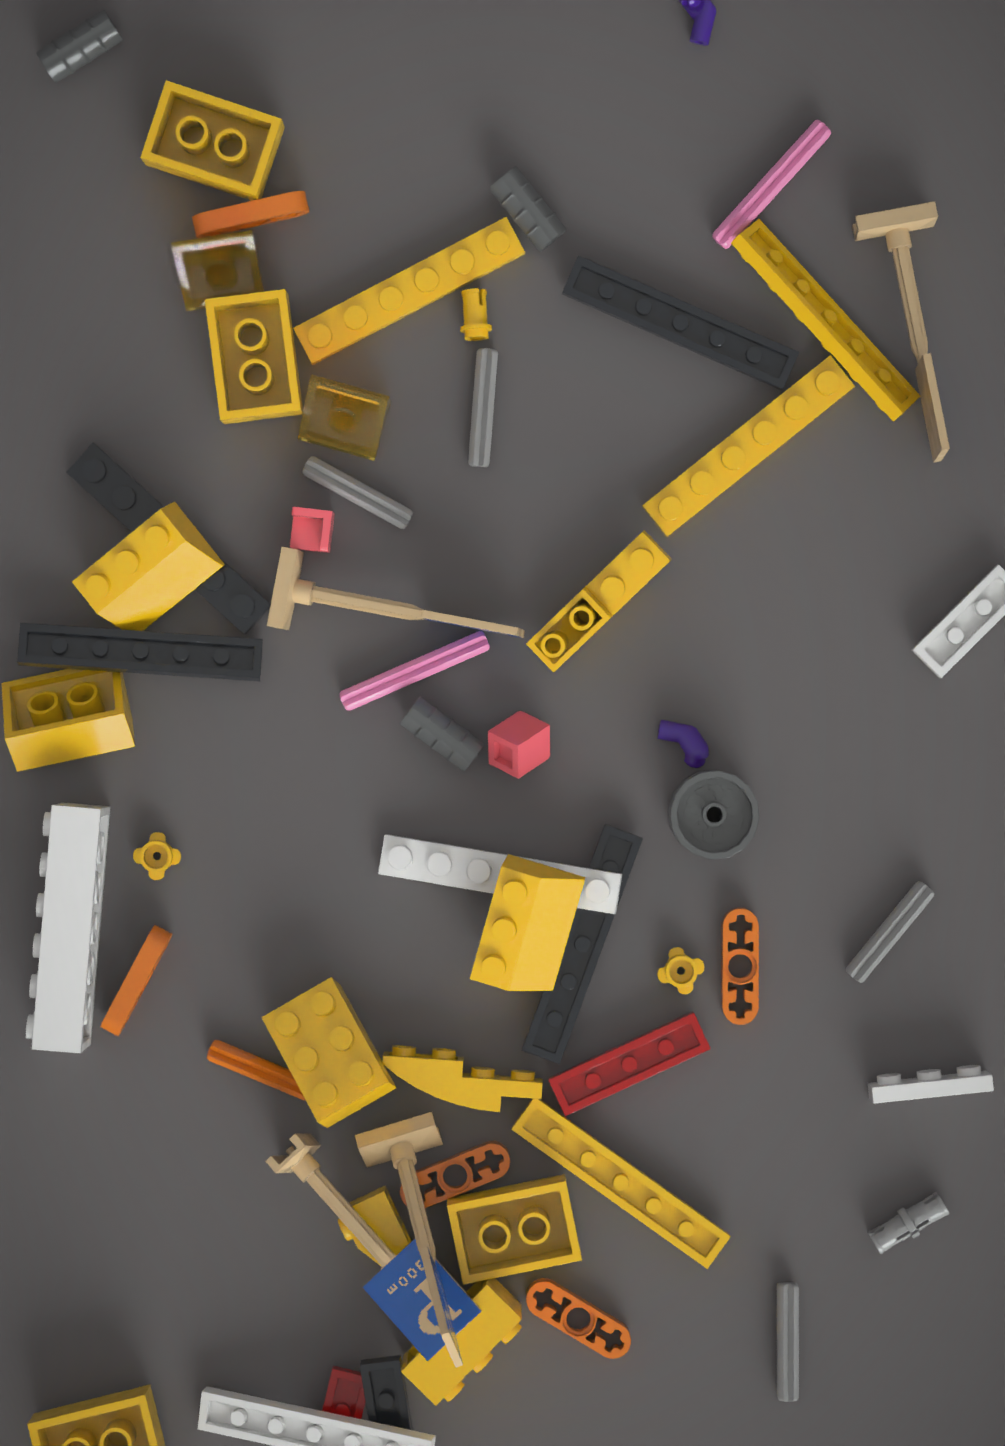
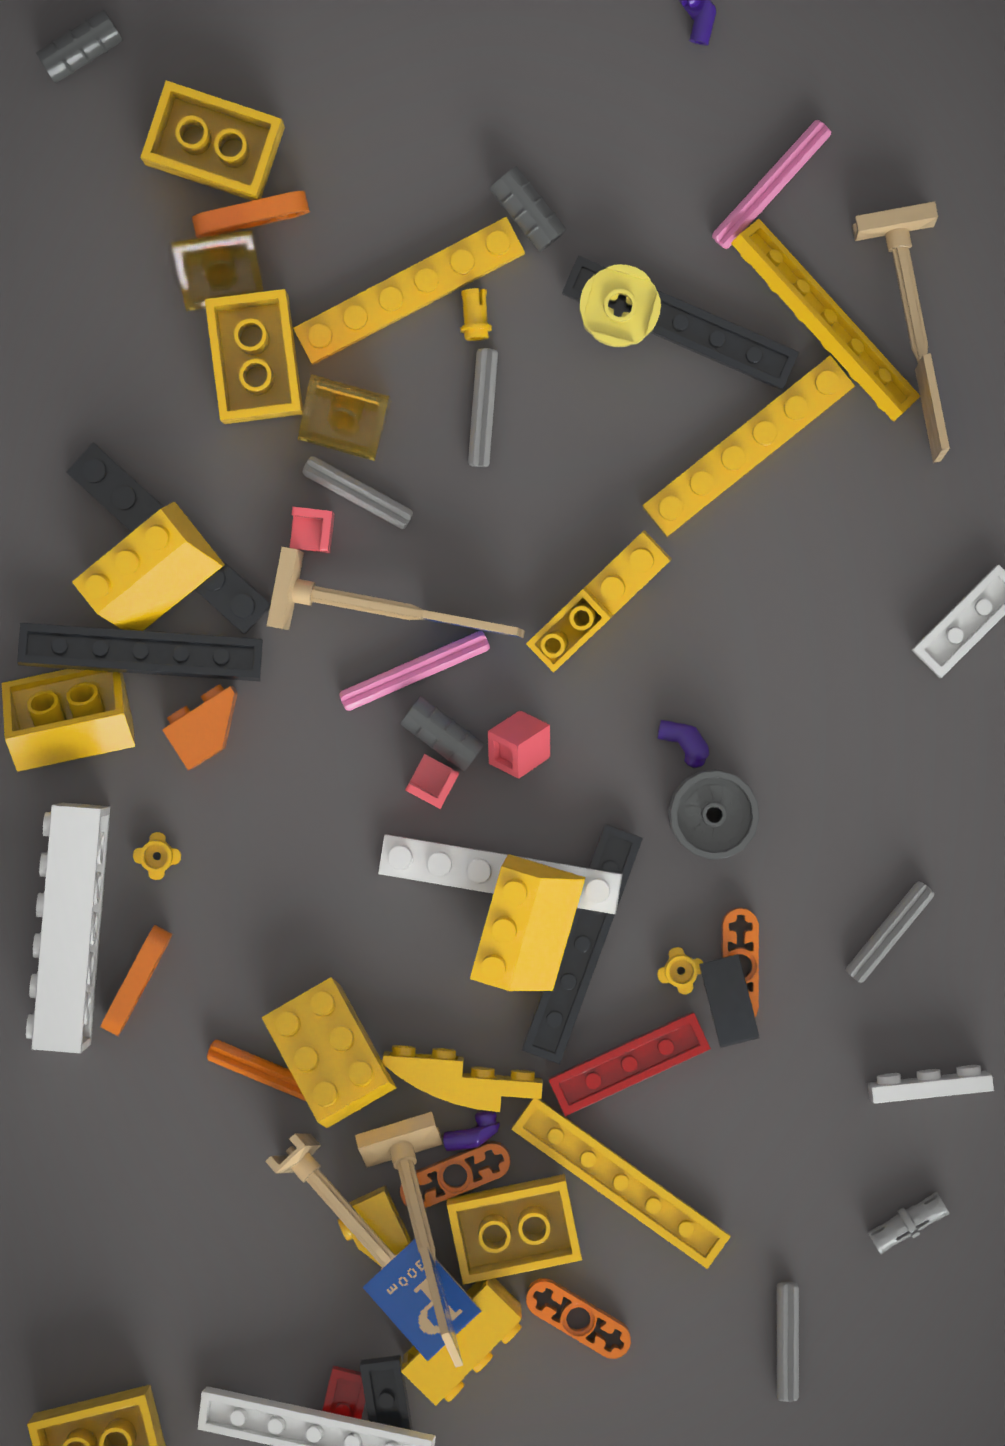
none -> orange slope [162,684,238,770]
none -> coral panel [405,754,460,809]
none -> dark purple arm [443,1110,500,1151]
none -> light yellow plate [579,264,661,347]
none -> black slope [699,954,759,1048]

